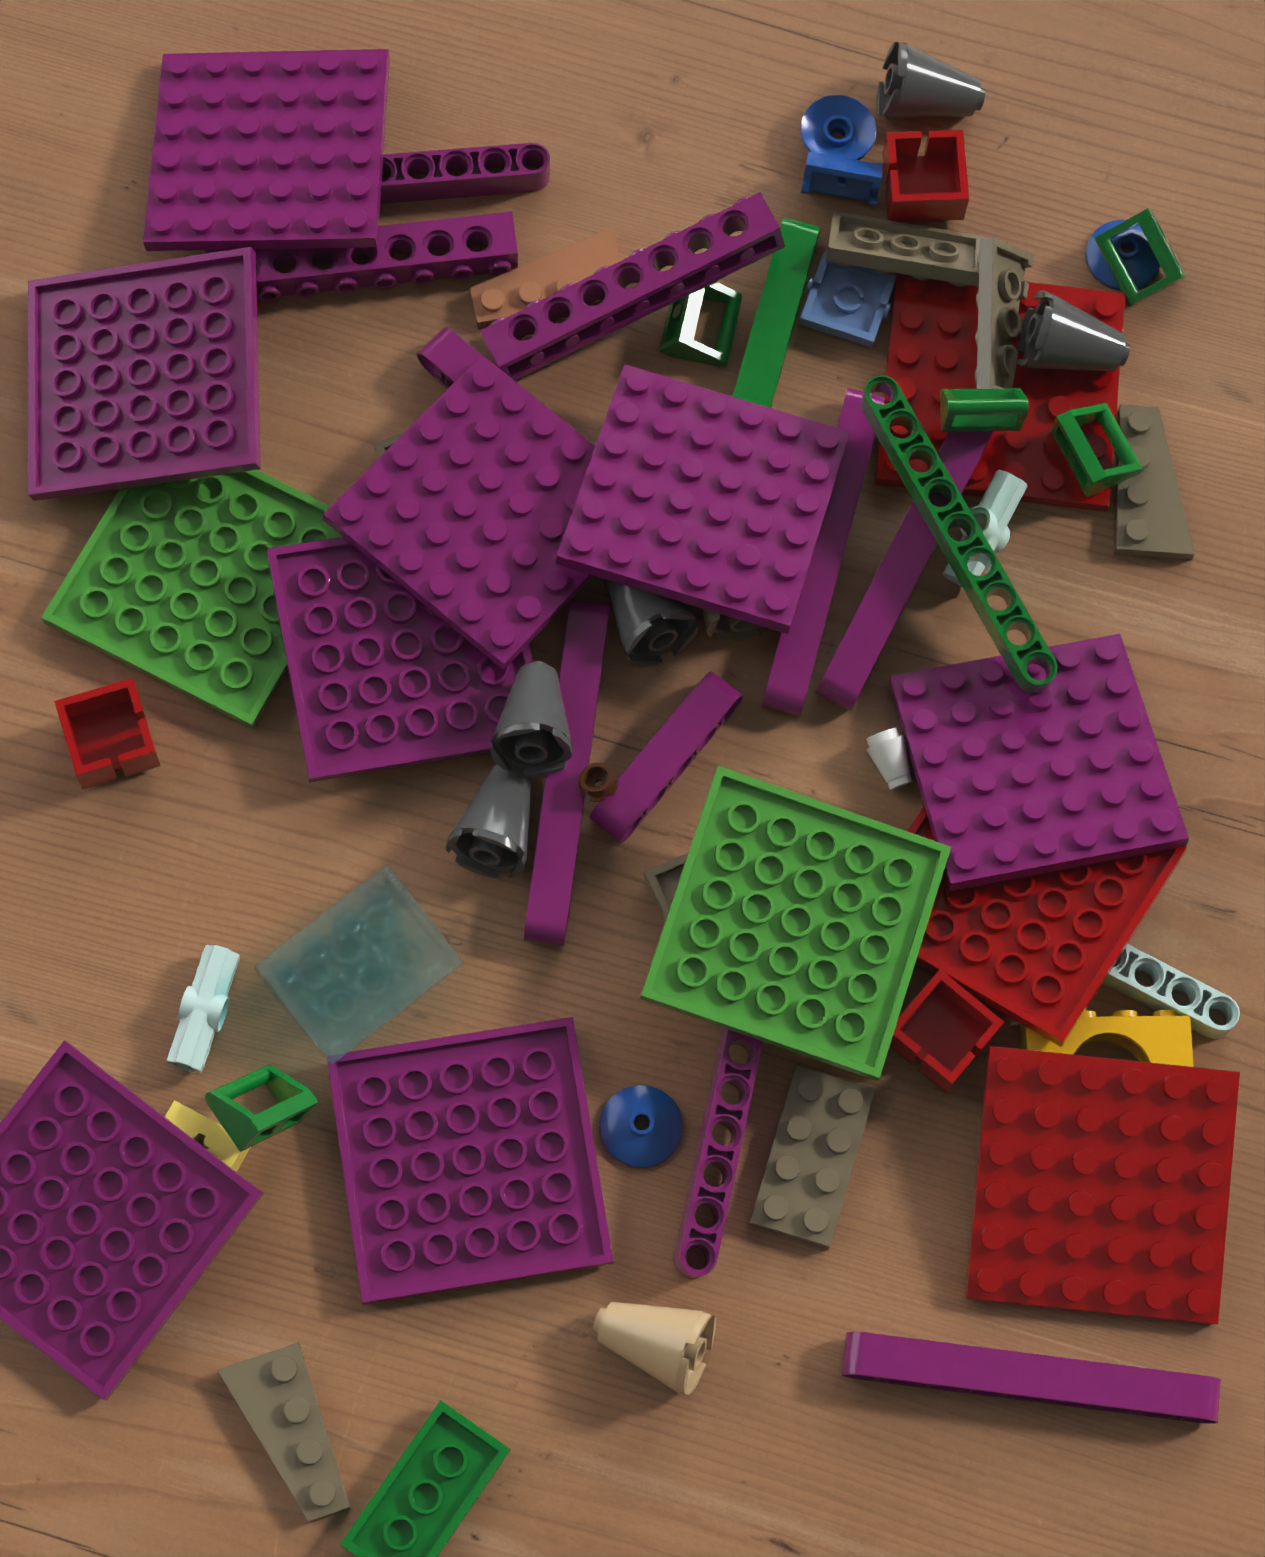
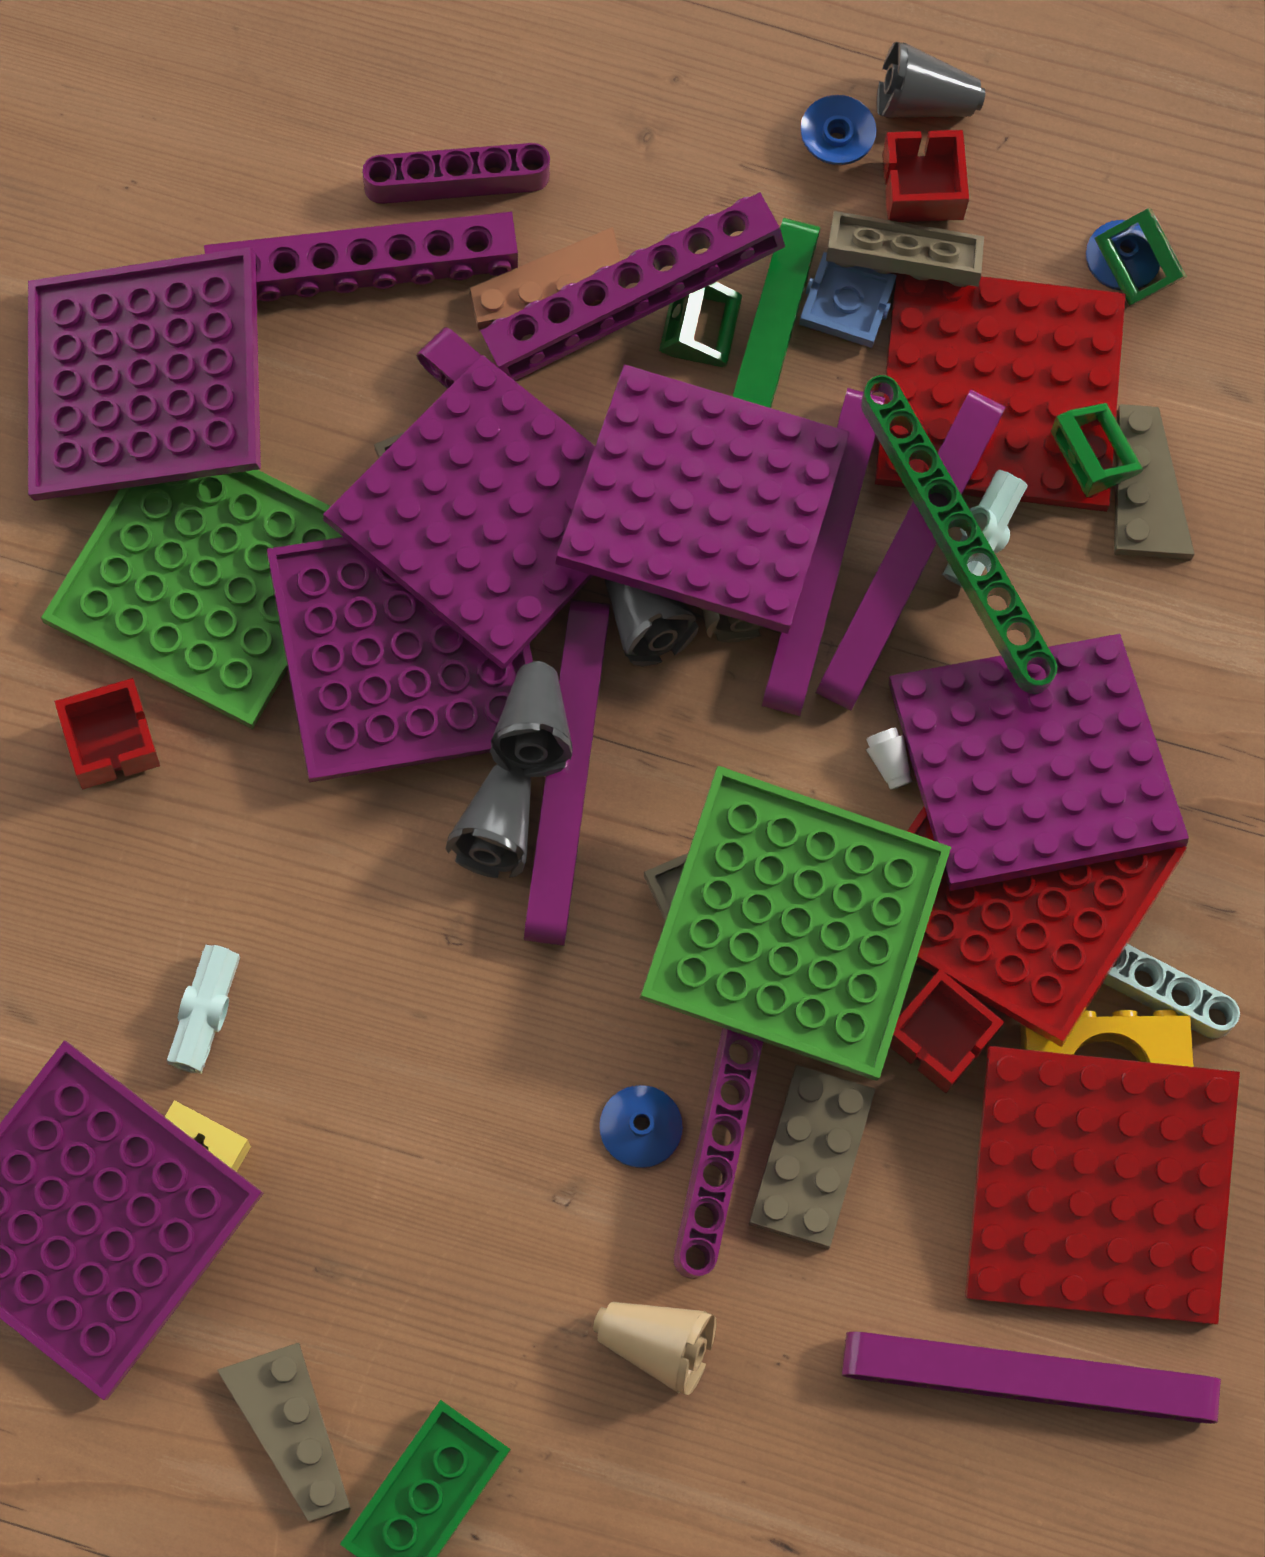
magenta plate [143,49,390,251] -> none
green tile [205,1064,318,1152] -> none
clear light blue slope [253,864,463,1065] -> none
magenta plate [327,1017,614,1305] -> none
reddish brown plate [578,763,618,802] -> none
magenta beam [589,671,743,843] -> none
blue hinge [801,151,883,207] -> none
green tile [940,388,1029,432] -> none
dark tan wing [975,237,1034,389] -> none
dark grey cone [1017,290,1130,372] -> none

